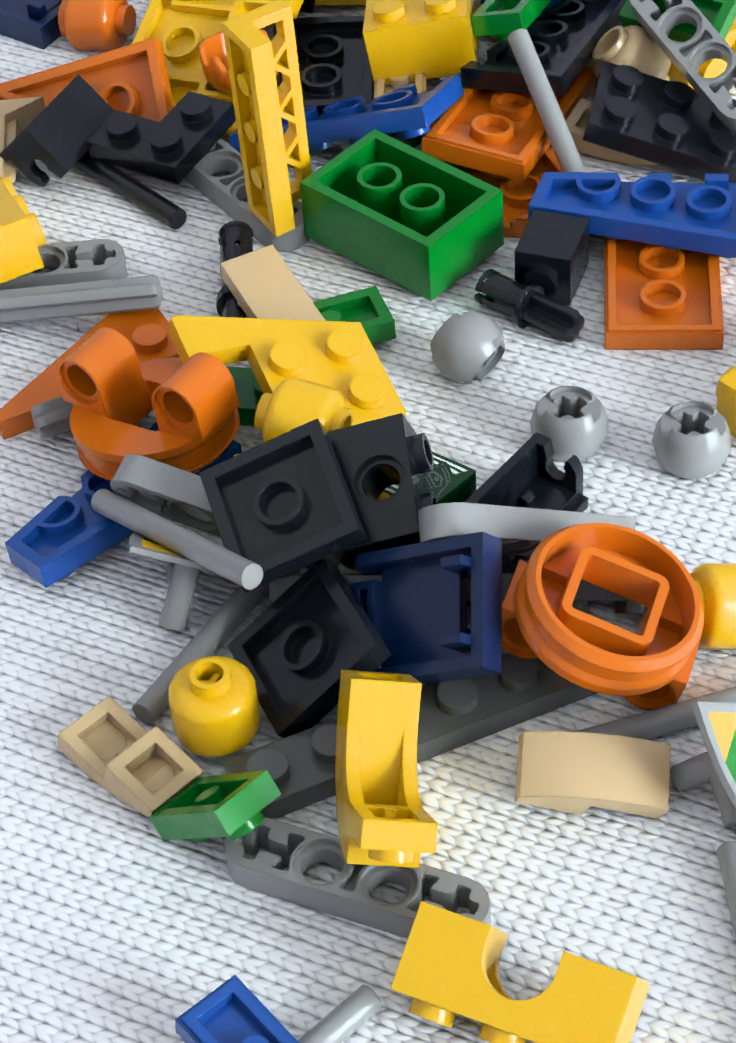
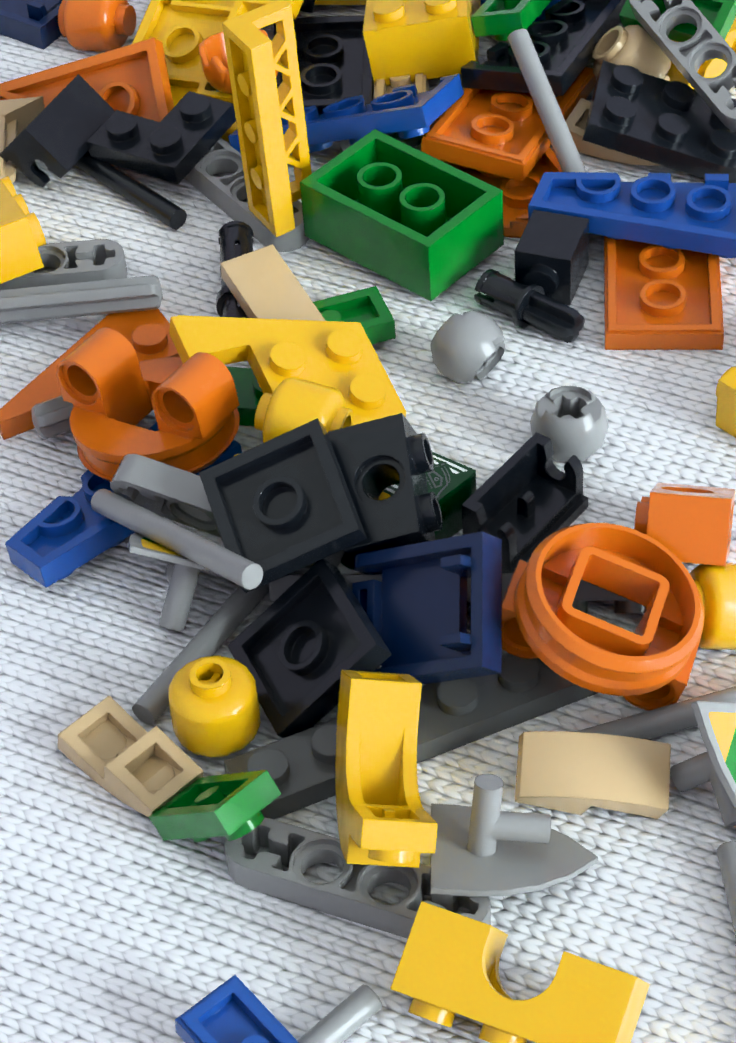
light grey beam [418,502,635,556] -> none
light grey piece [652,401,732,479] -> none
none -> light grey shield [430,774,598,896]
none -> orange brick [634,482,735,566]

